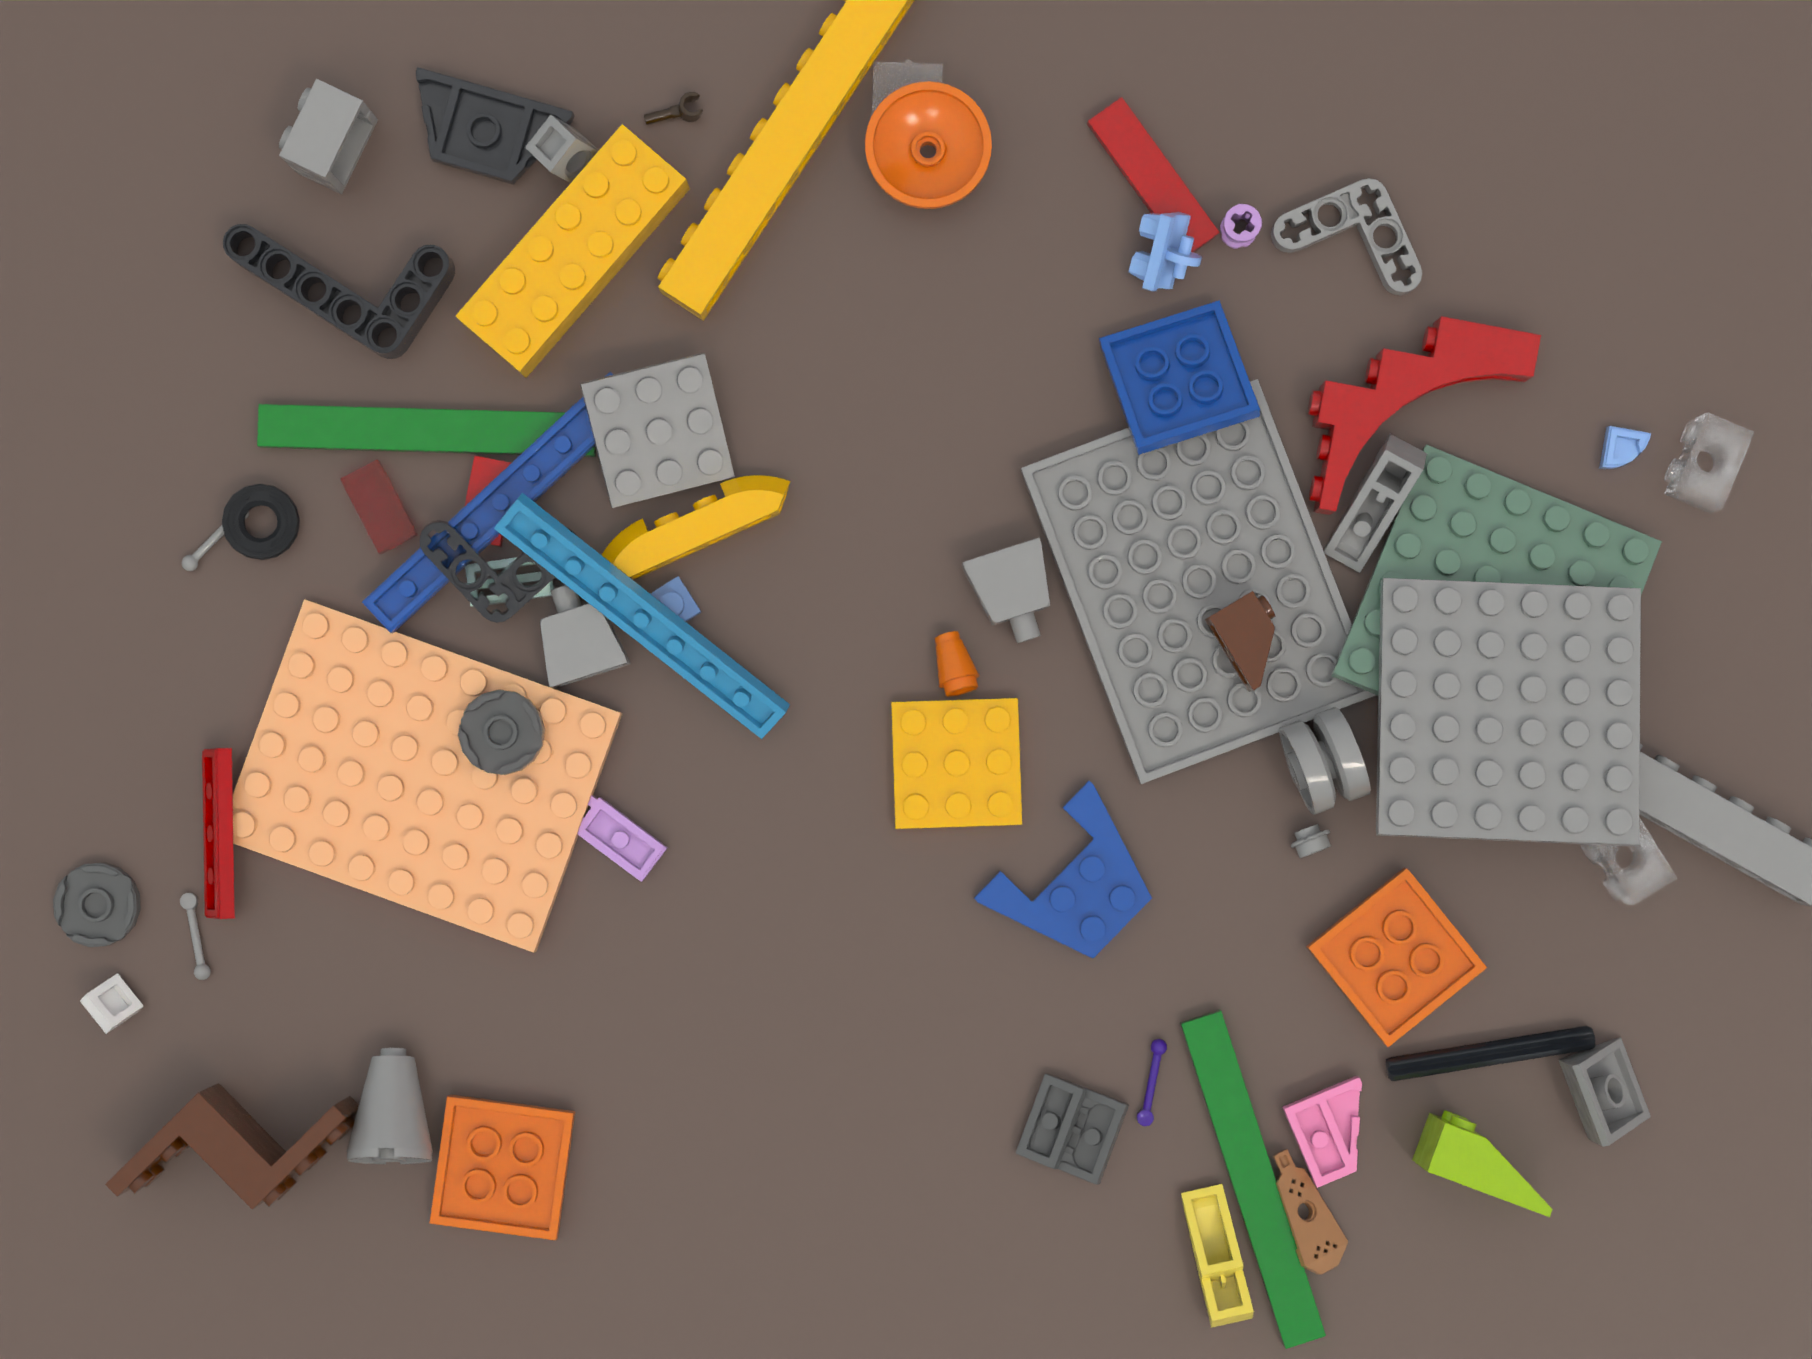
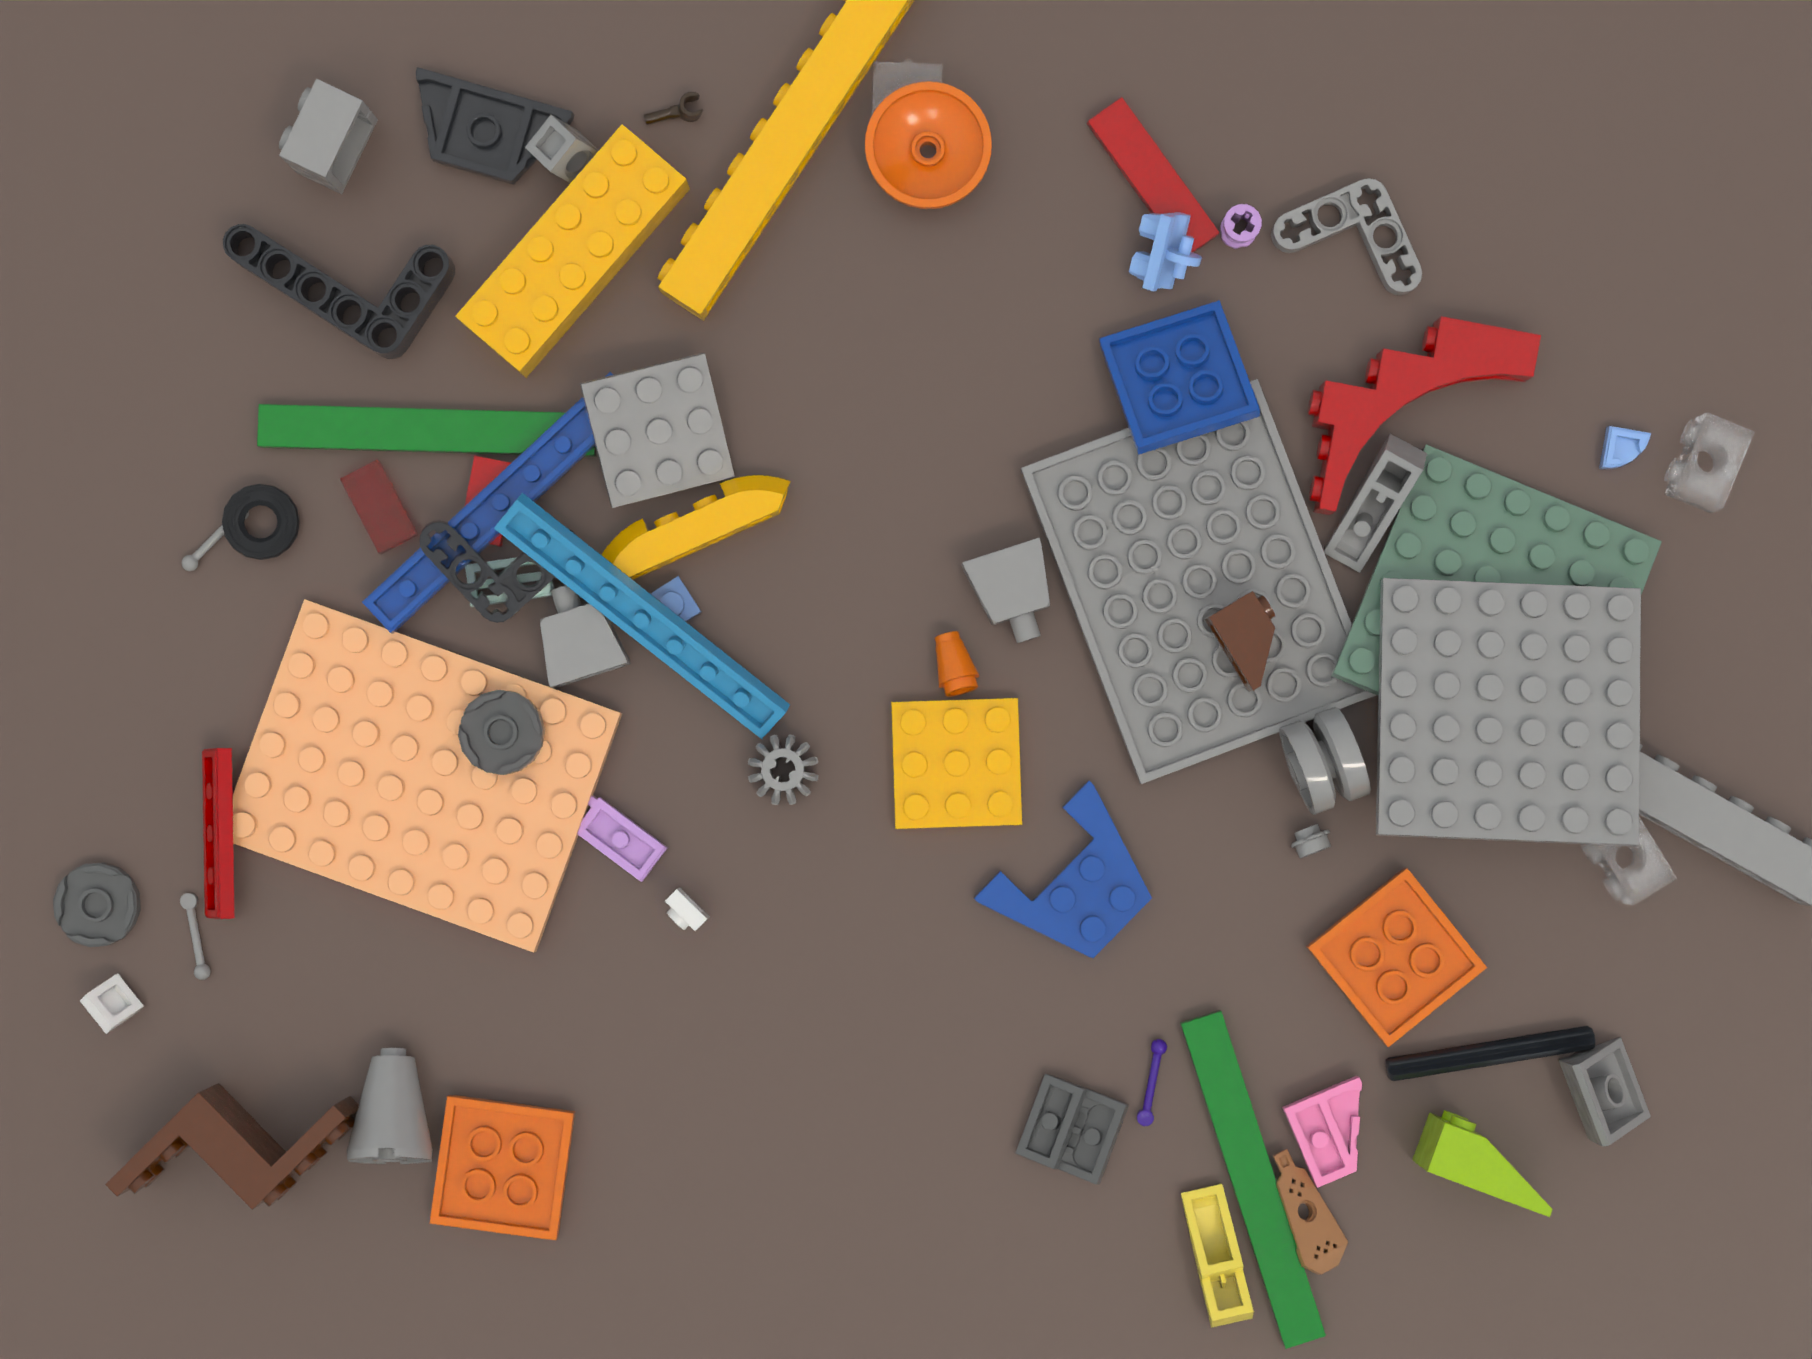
none -> white plate [665,888,710,931]
none -> light grey gear [748,734,819,805]

